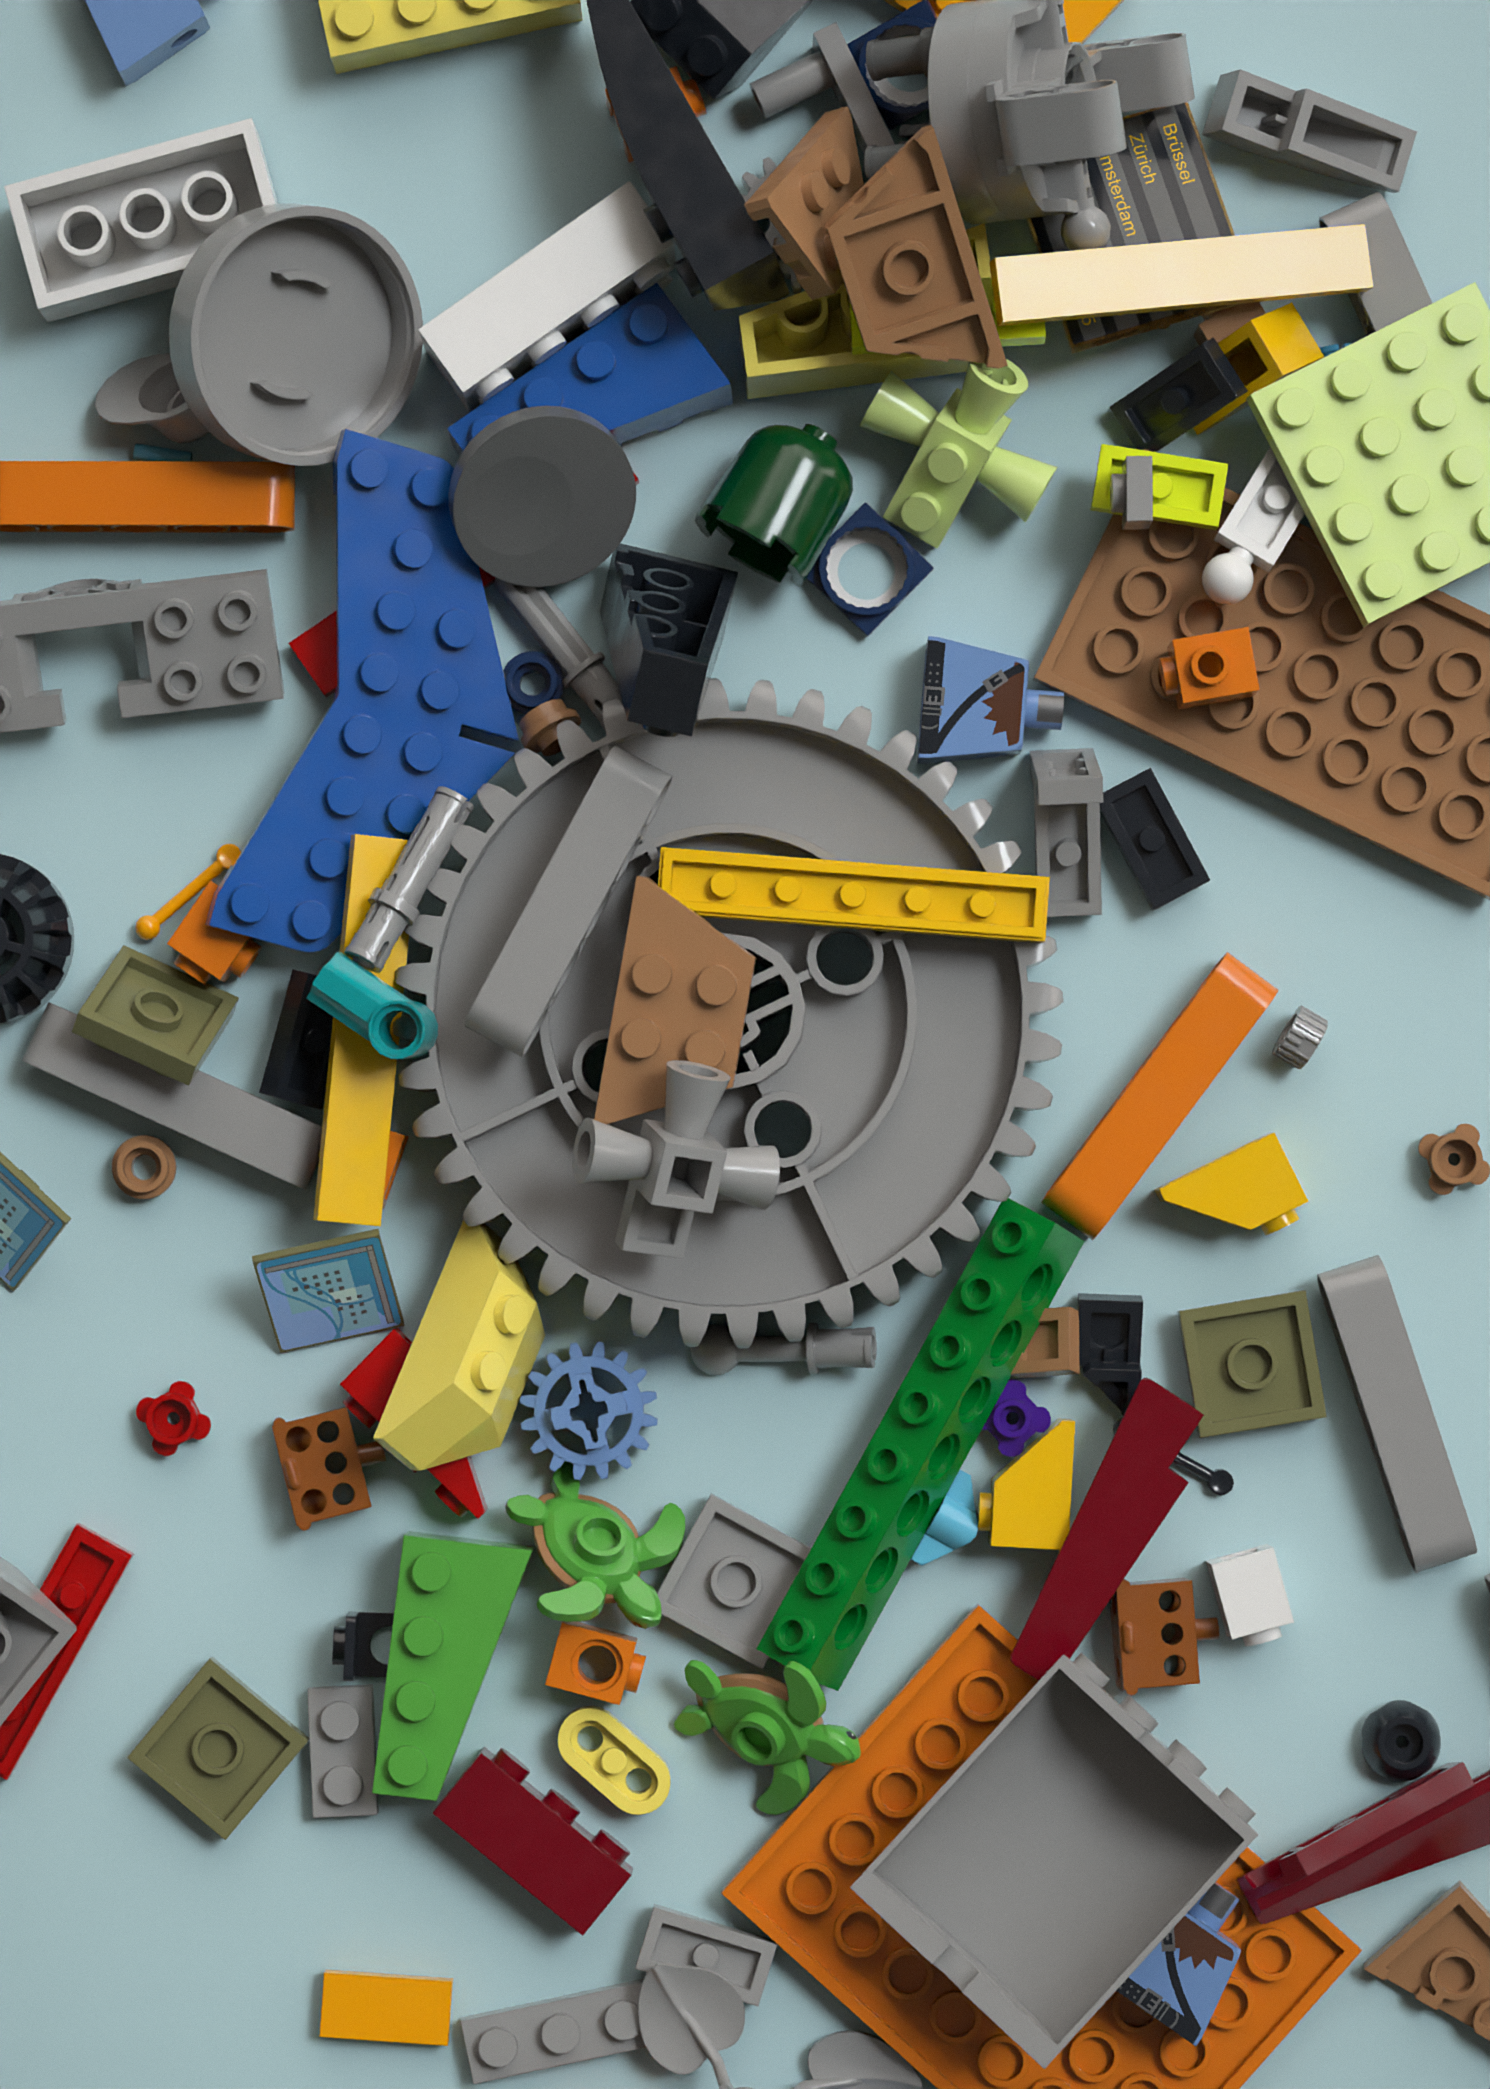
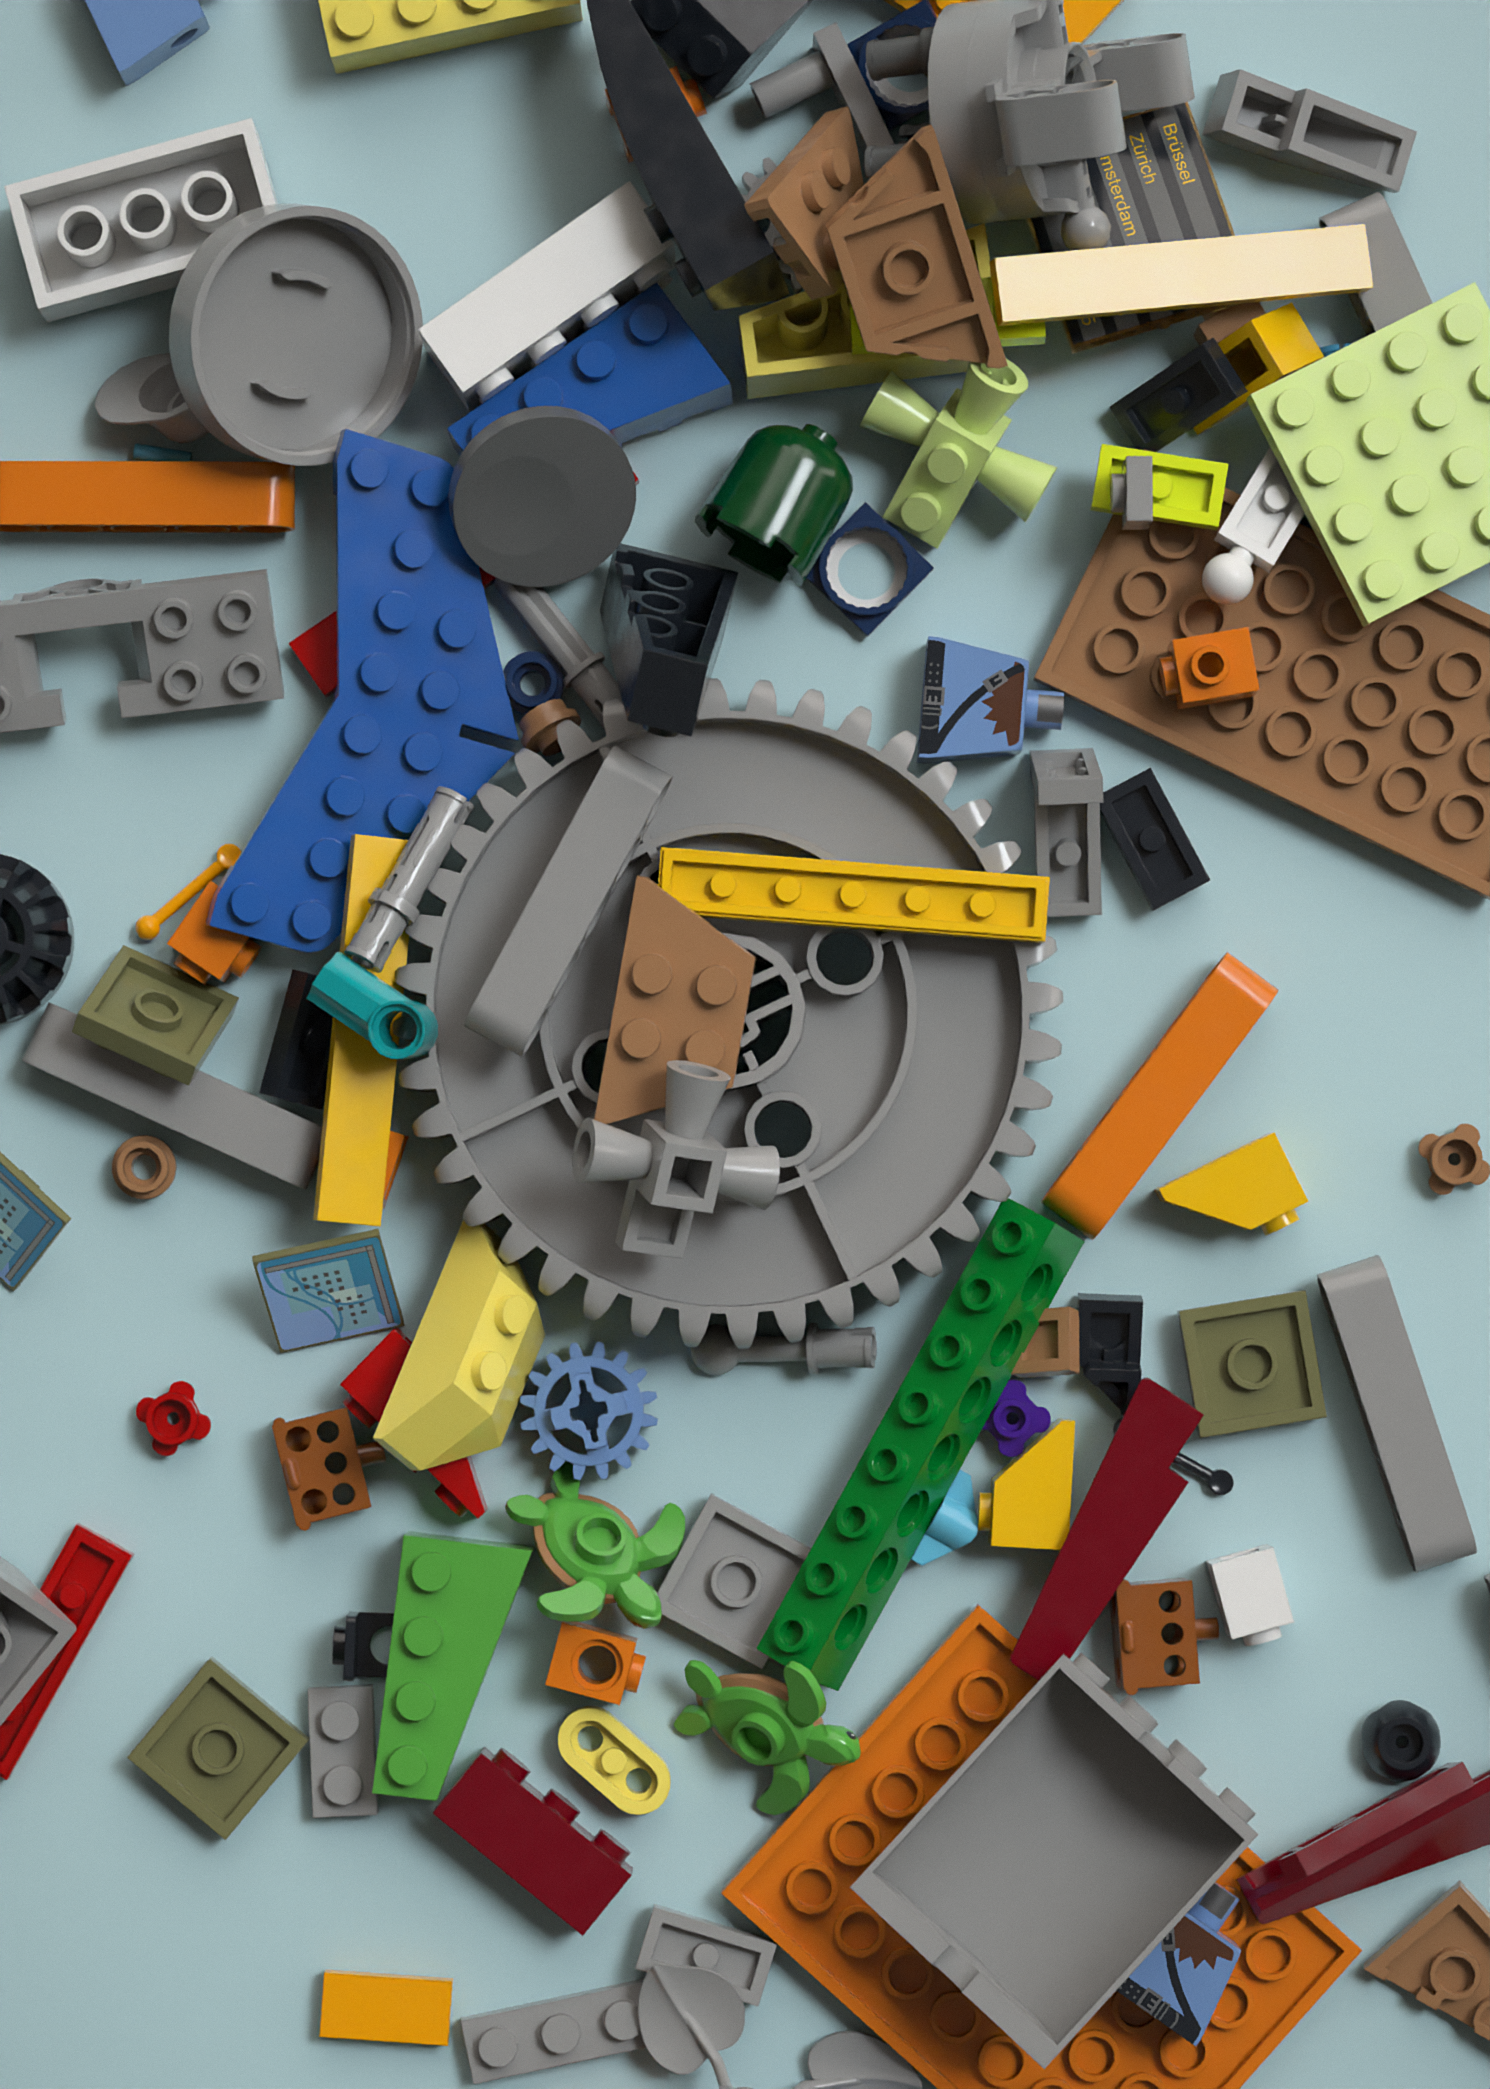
light grey axle [1272,1005,1328,1069] -> none

